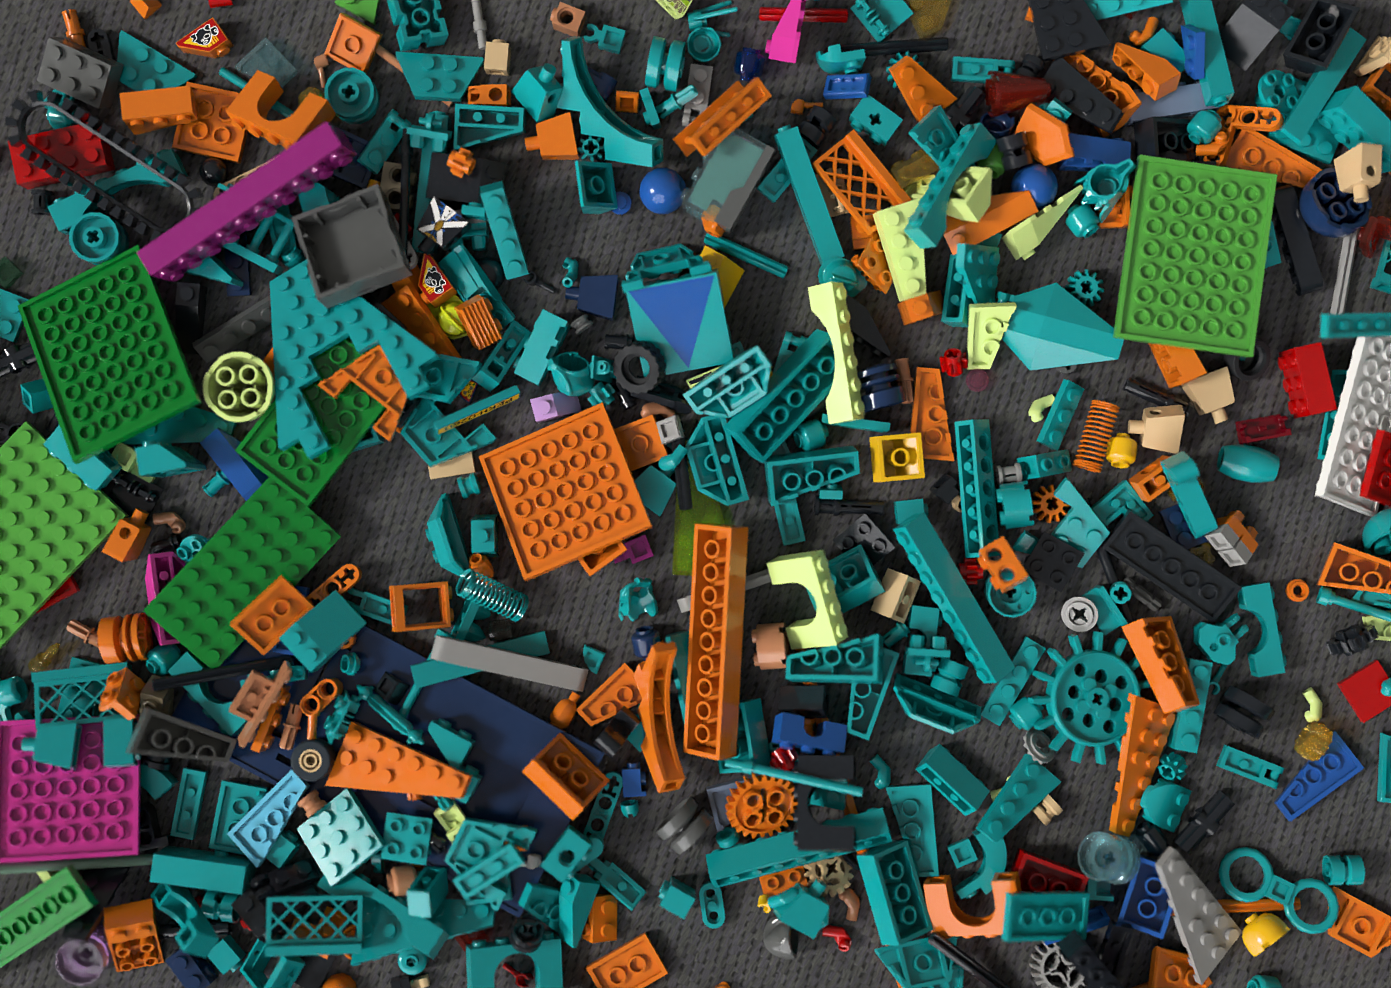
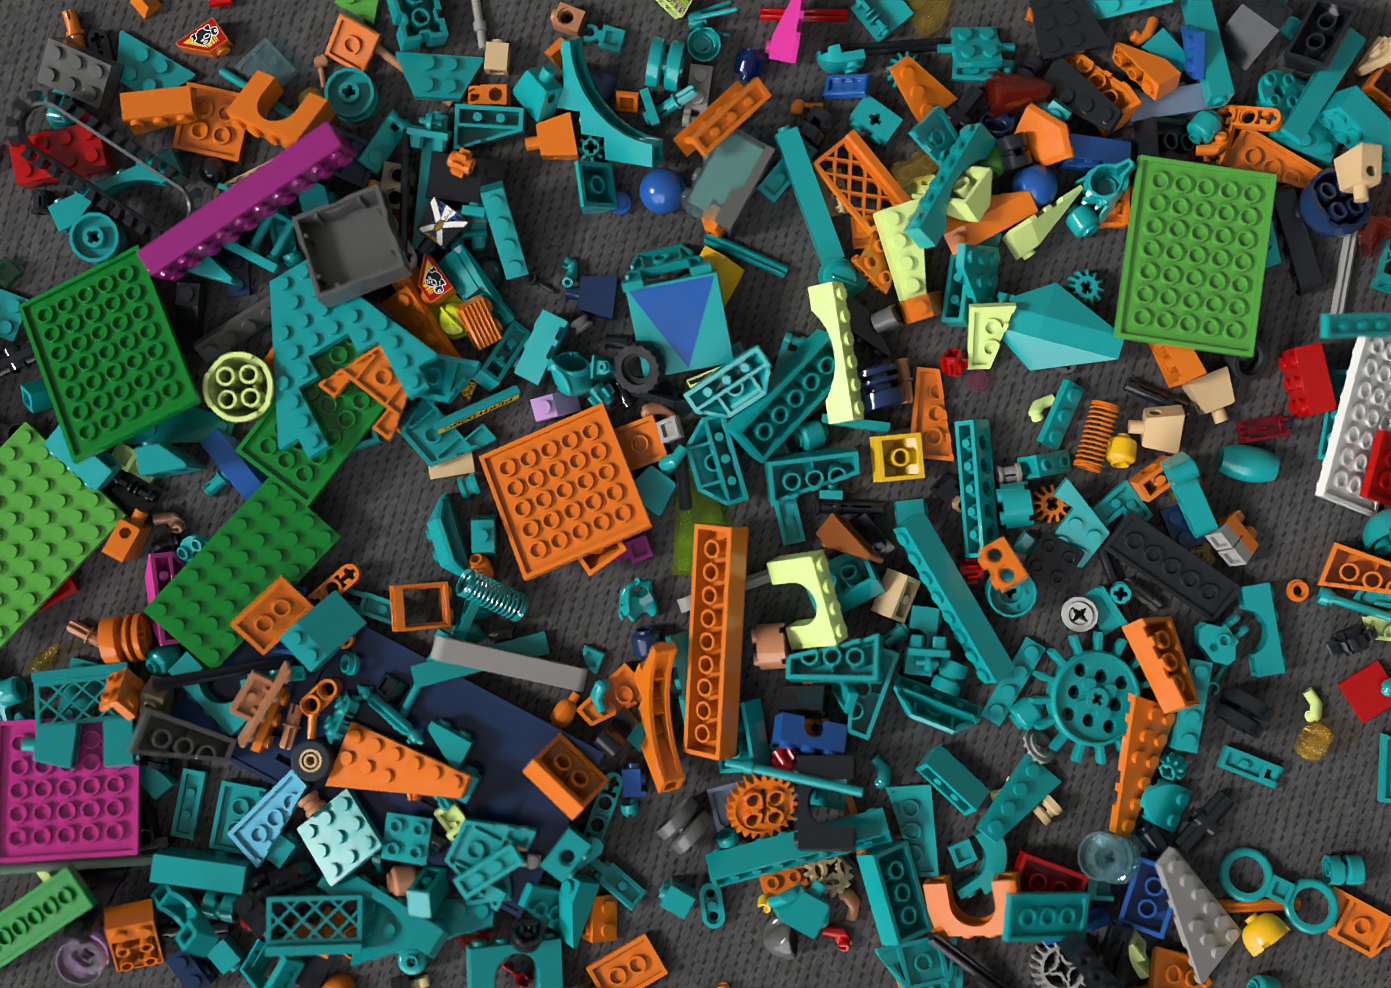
blue wing [1274,730,1364,822] -> none
none -> orange slope [544,37,564,69]
none -> teal arm [590,679,611,713]
none -> dark orange slope [816,513,884,563]
none -> teal tile [831,683,858,714]
none -> dark grey piece [870,304,905,333]
none -> teal plate [937,27,1015,68]
none -> yellowish green slope [1129,929,1150,979]

